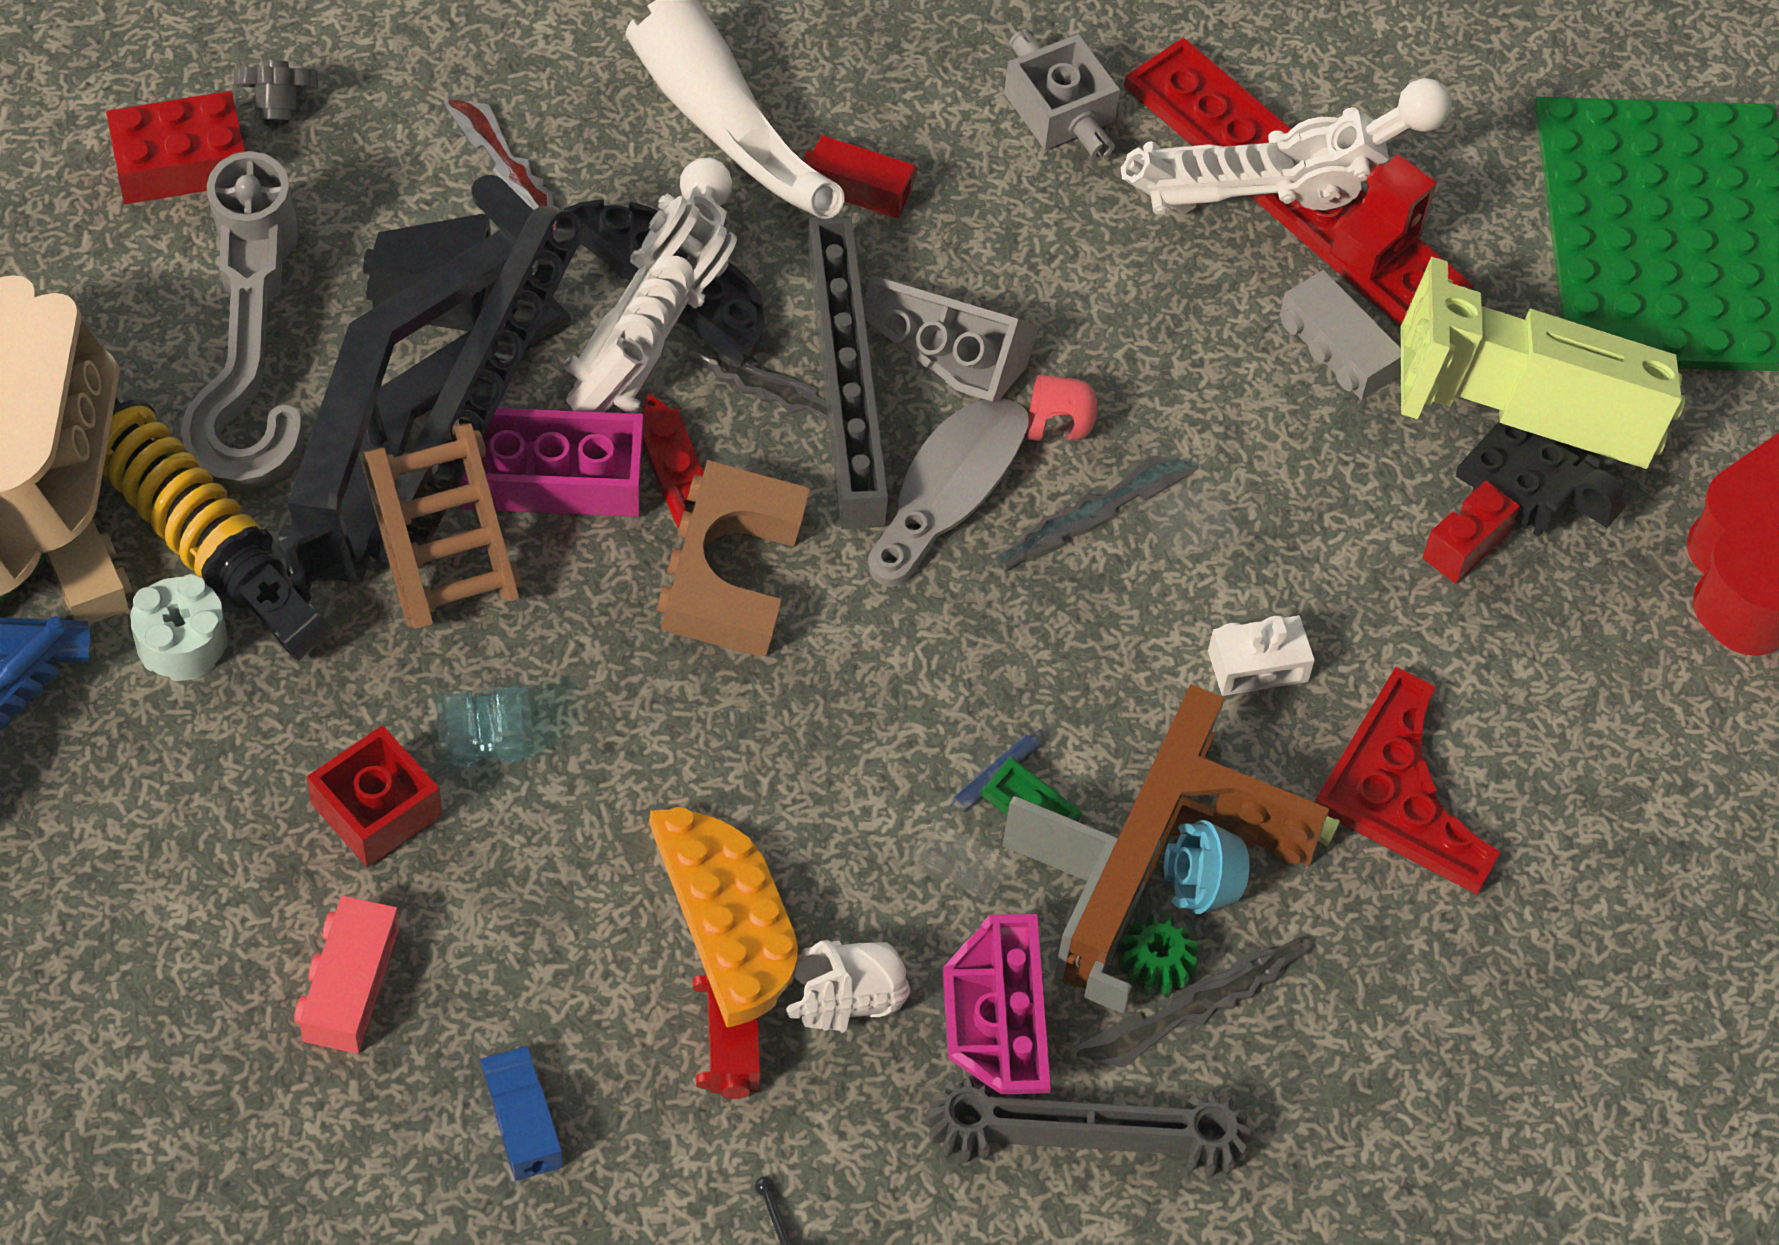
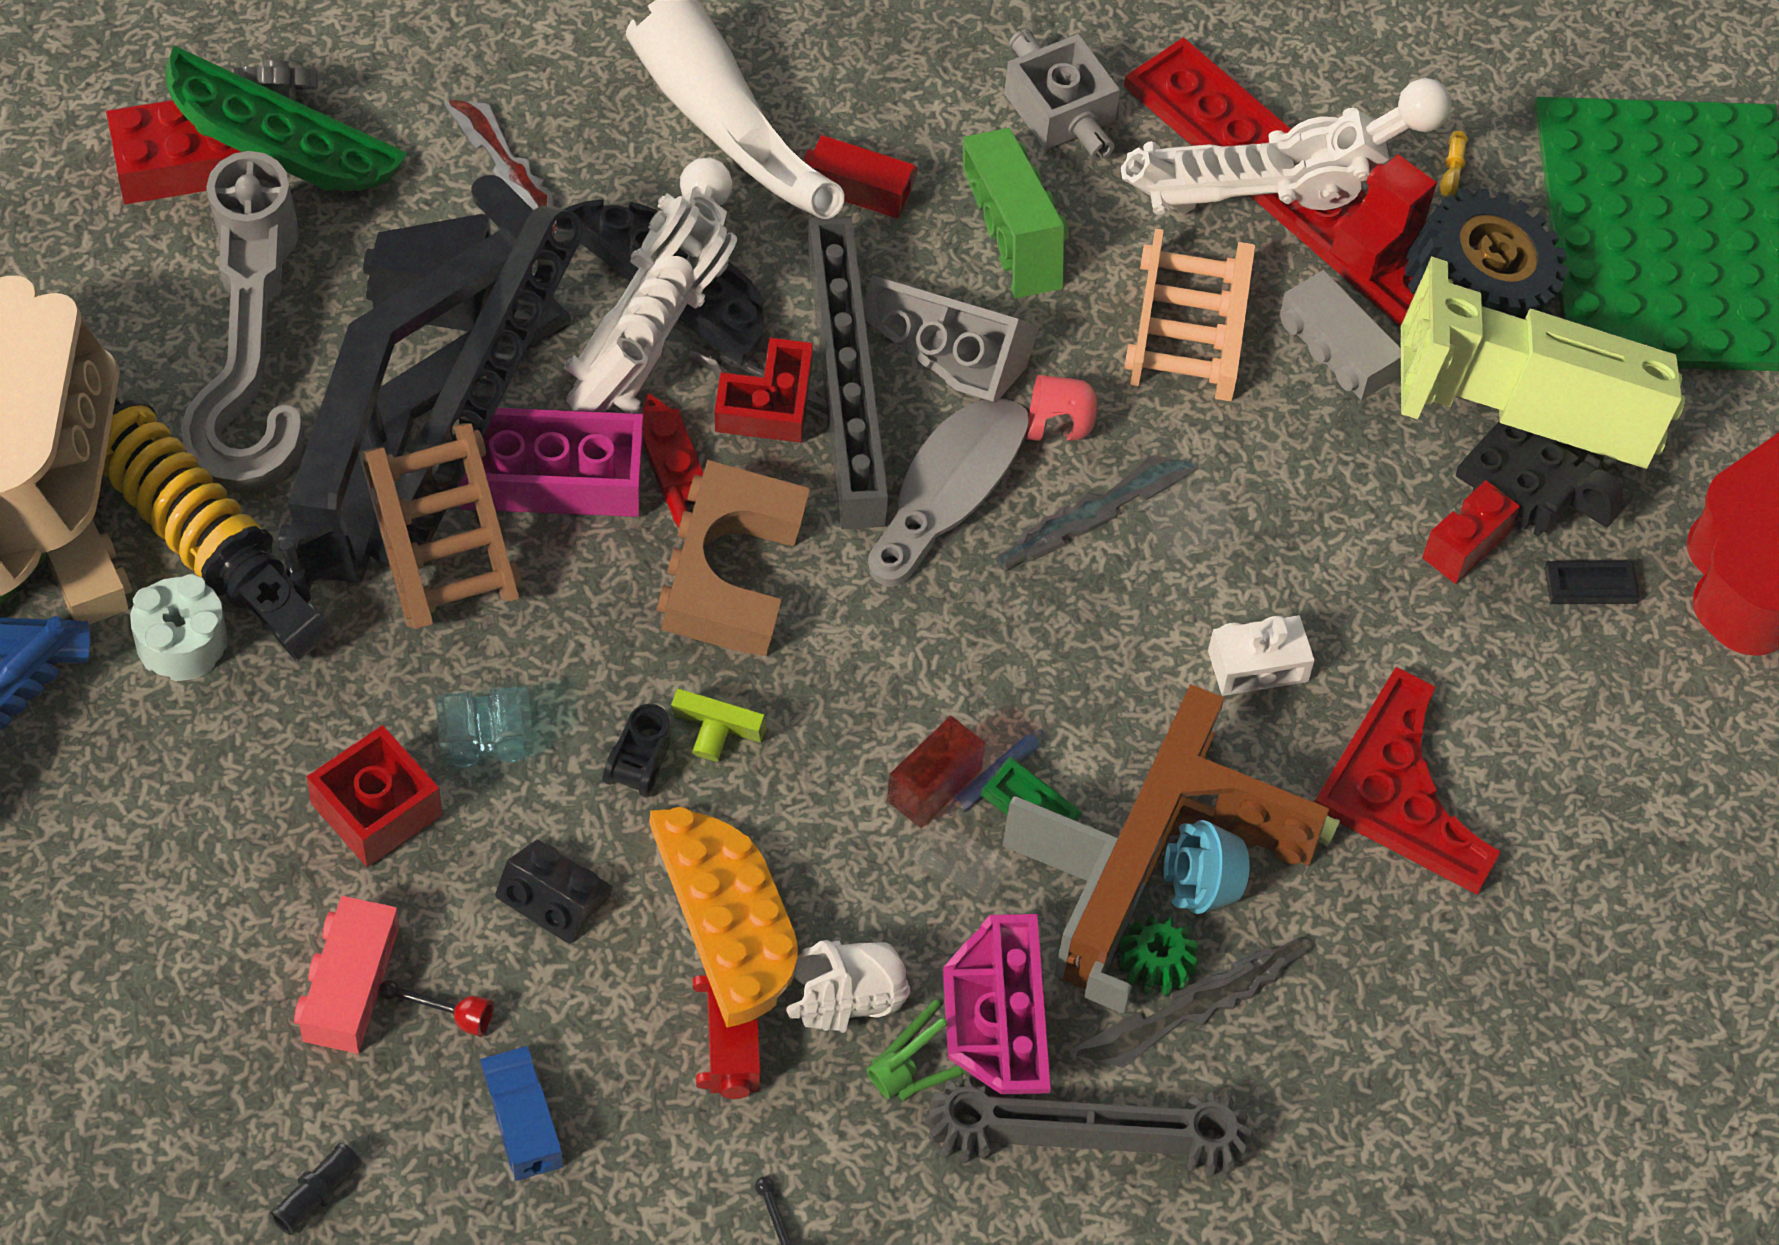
none -> green plate [165,46,407,191]
none -> black pin [269,1143,362,1235]
none -> hinge [379,980,494,1037]
none -> black bracket [495,839,613,944]
none -> black piece [602,703,671,798]
none -> lime tile [671,688,767,762]
none -> red brick [714,338,813,443]
none -> bright green plant [866,1000,968,1102]
none -> clear red brick [887,715,986,829]
none -> bright green wedge [963,128,1069,299]
none -> light nougat fence [1124,229,1255,402]
none -> black wheel [1405,188,1568,320]
none -> yellow piece [1440,131,1468,197]
none -> black tile [1544,561,1640,604]

